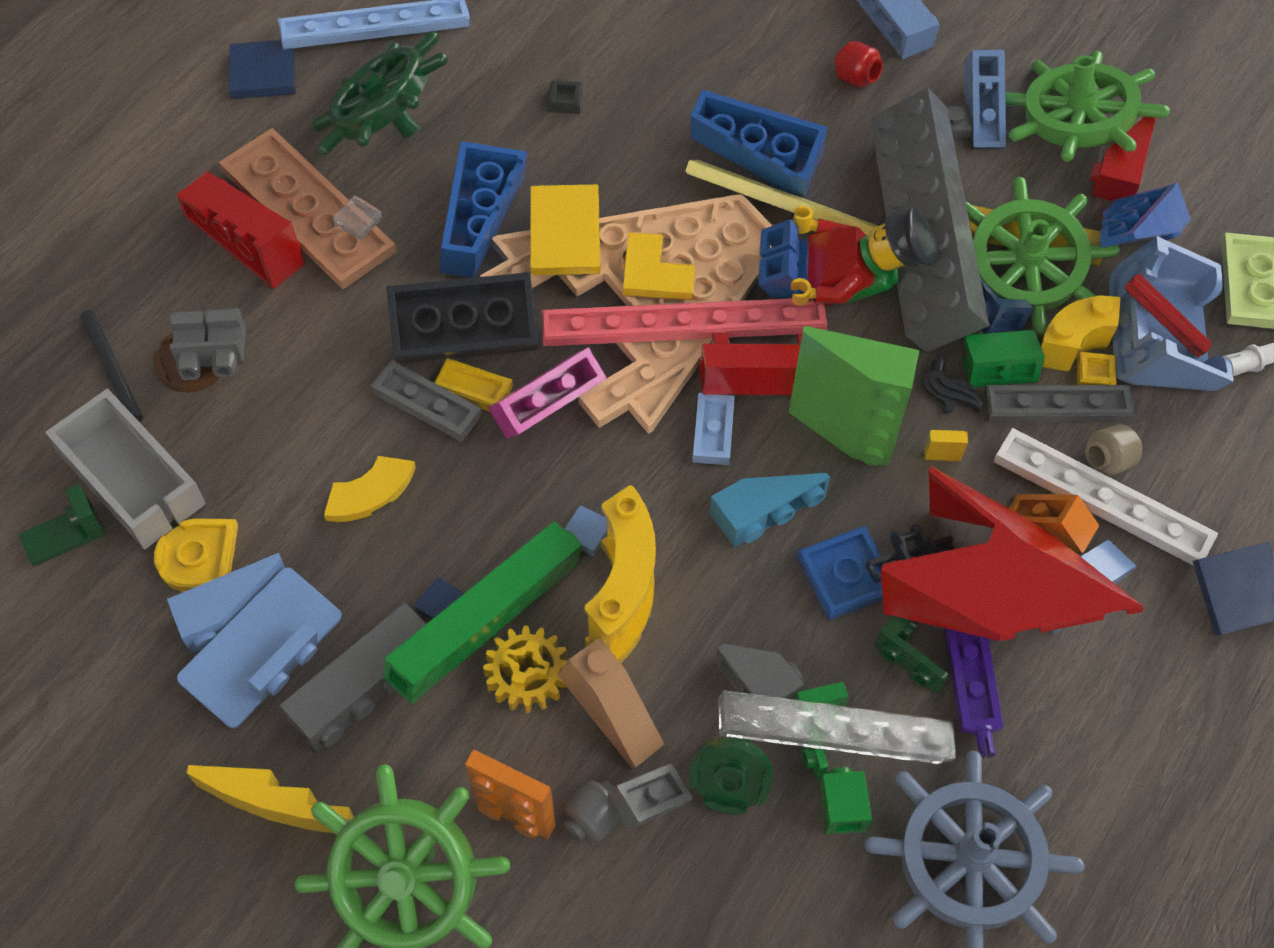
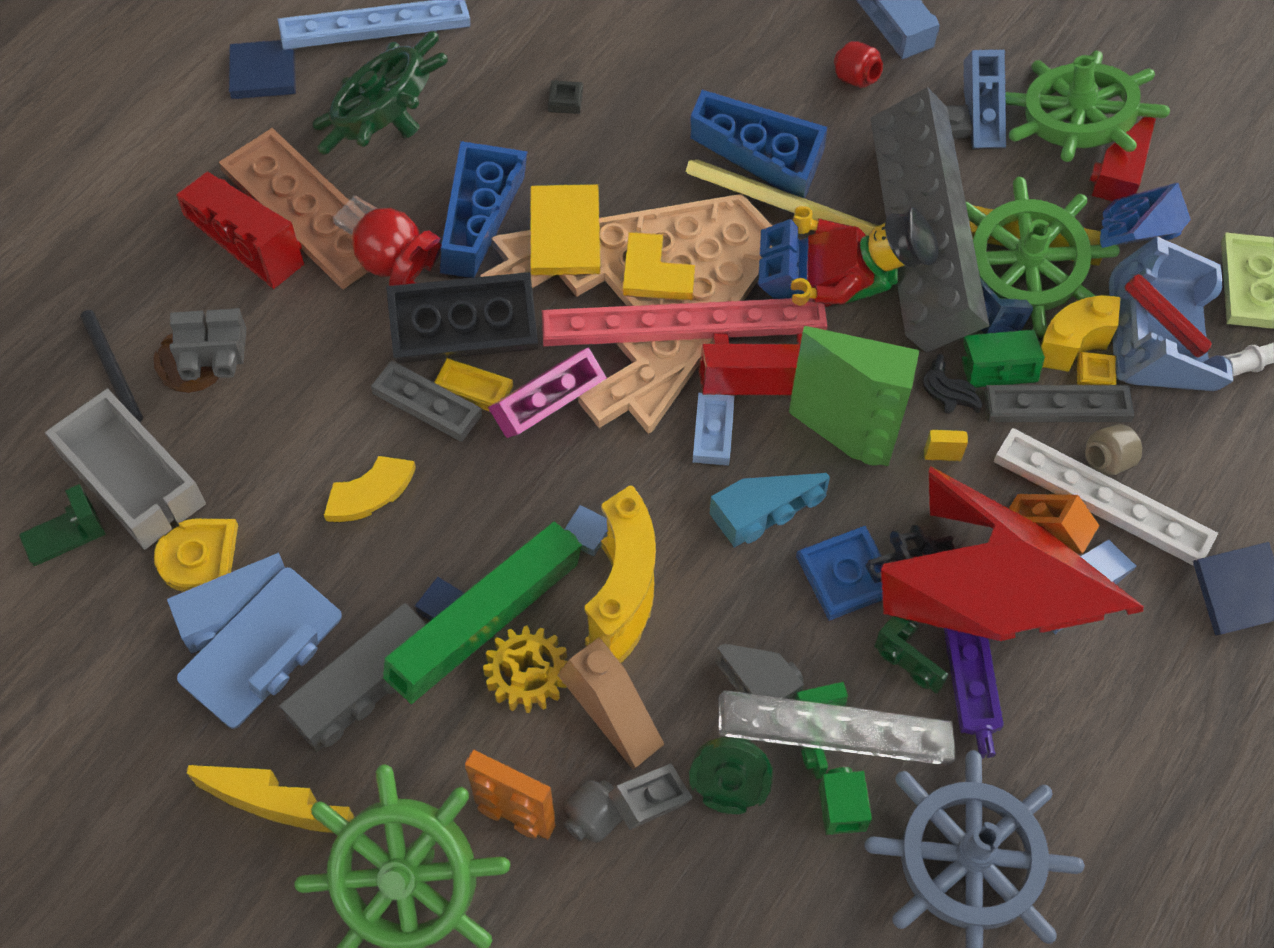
none -> red tile [351,208,442,286]

